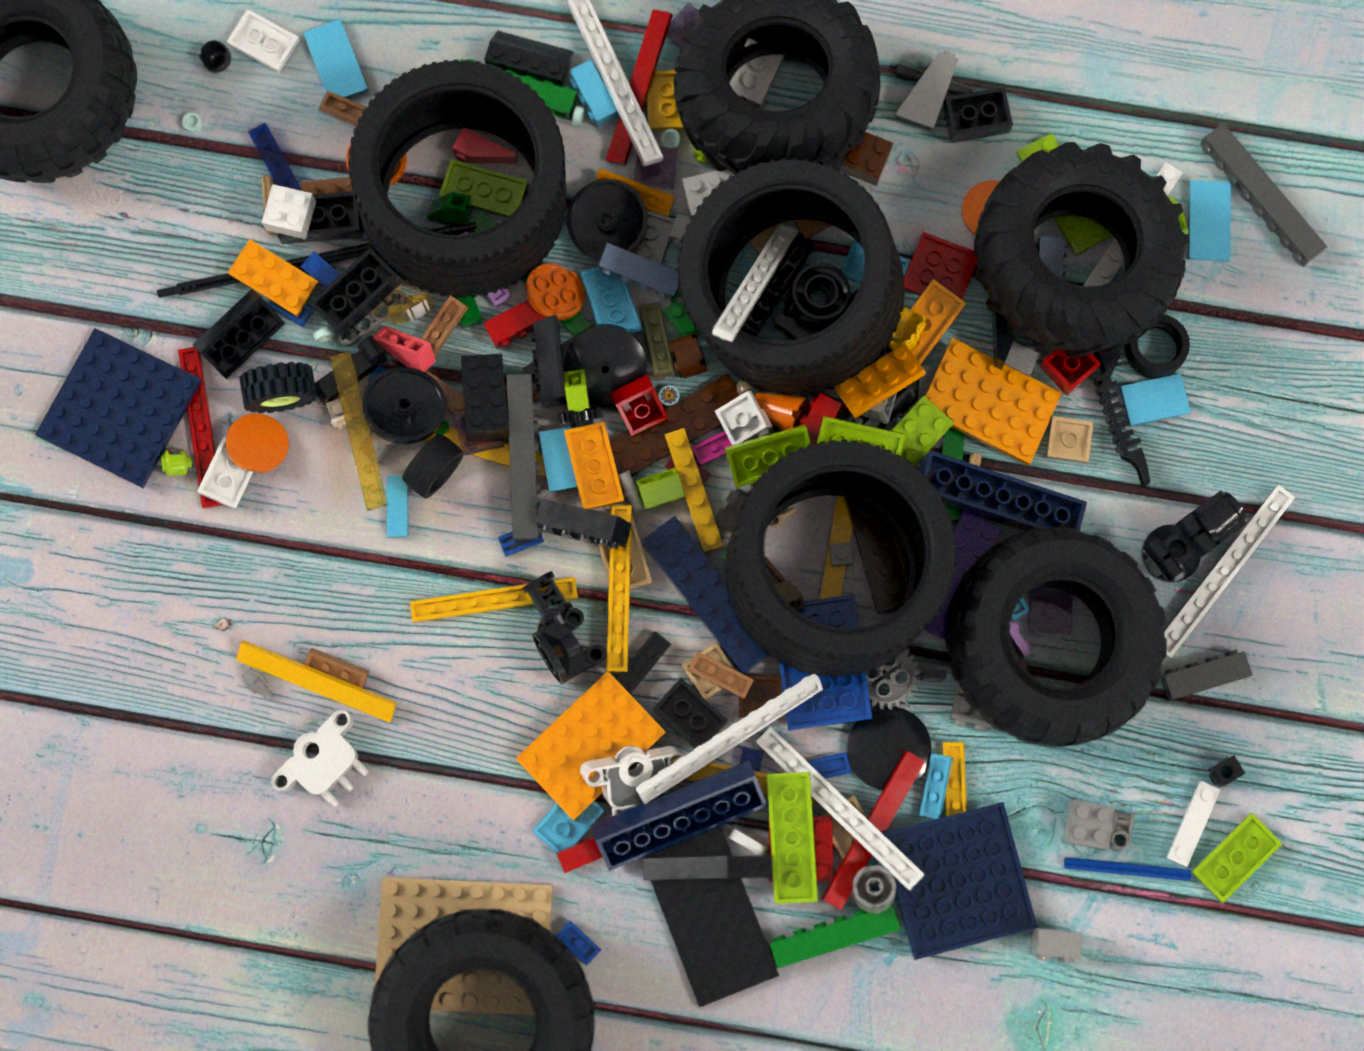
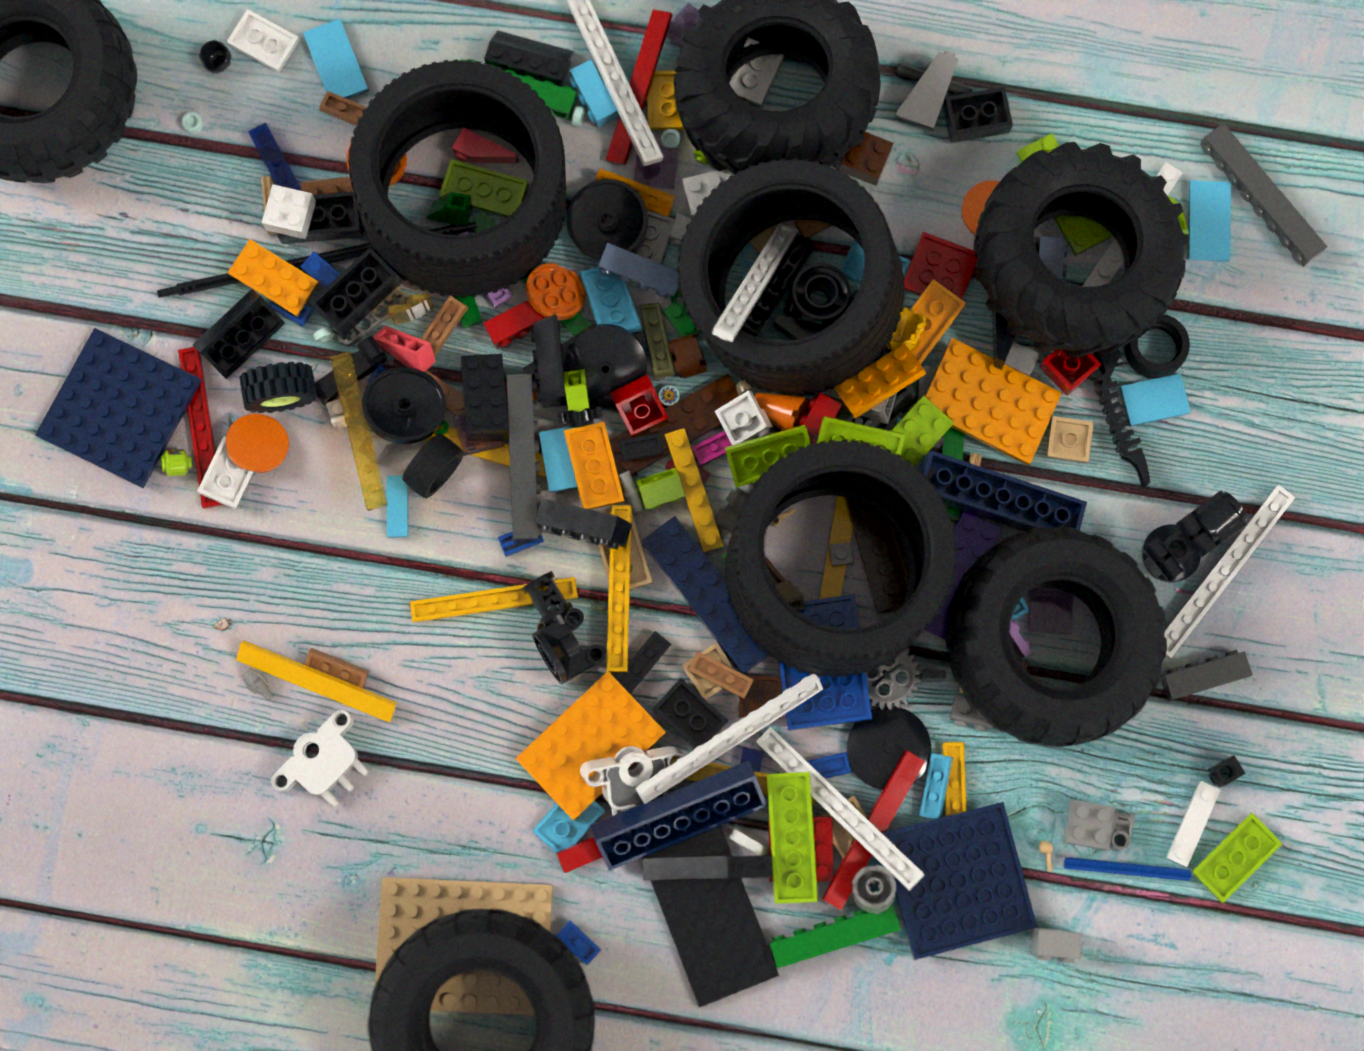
none -> black tile [619,433,664,462]
none -> tan hand [1039,841,1053,871]

